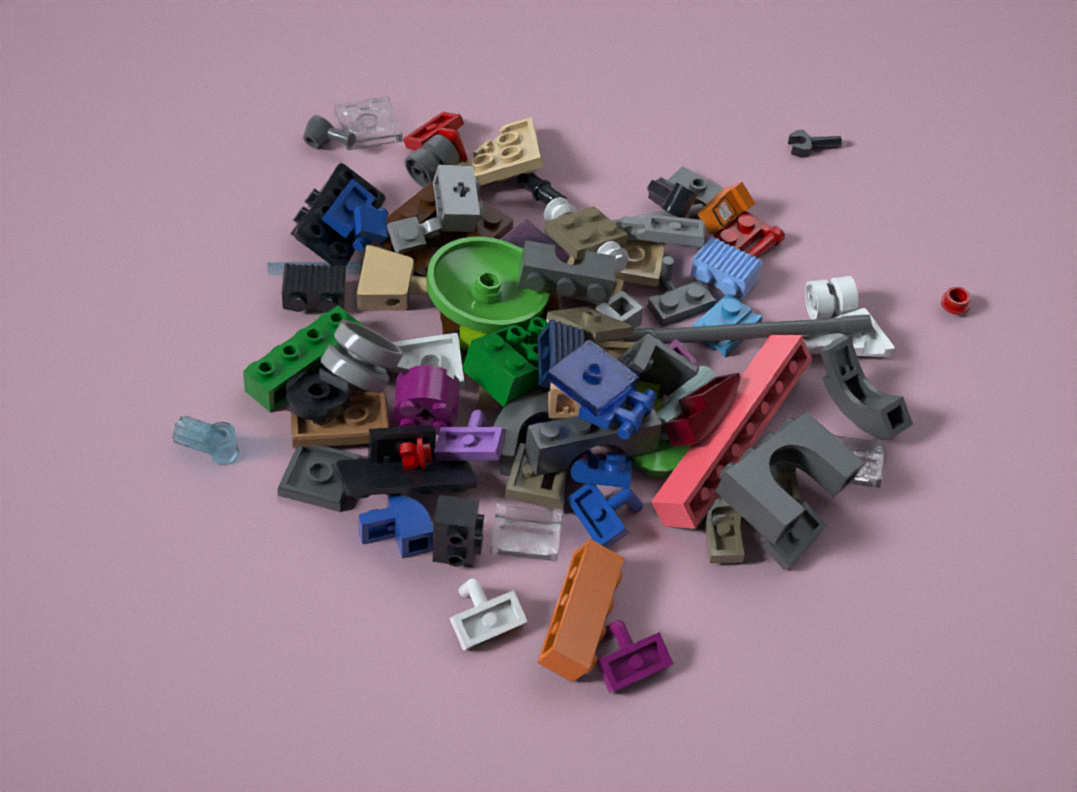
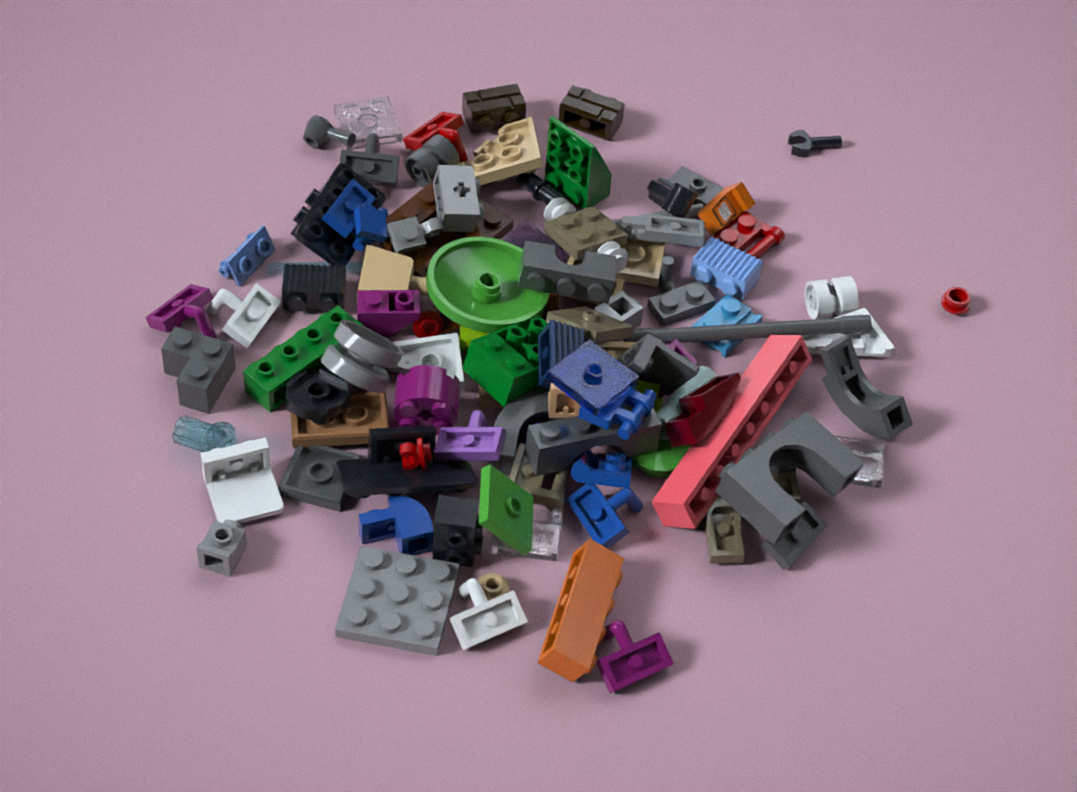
none -> magenta plate [145,284,217,339]
none -> dark grey brick [161,326,236,414]
none -> light grey brick [197,519,247,577]
none -> white bracket [200,437,284,524]
none -> white plate [208,283,281,348]
none -> medium blue hinge [218,225,276,286]
none -> light grey plate [335,546,460,656]
none -> dark grey plate [340,132,400,187]
none -> magenta slope [357,290,420,338]
none -> red plate [412,310,443,338]
none -> dark brown brick [462,83,526,133]
none -> tan plate [478,573,509,601]
none -> bright green plate [479,464,534,555]
none -> green slope [544,116,612,209]
none -> dark brown brick [559,85,625,141]

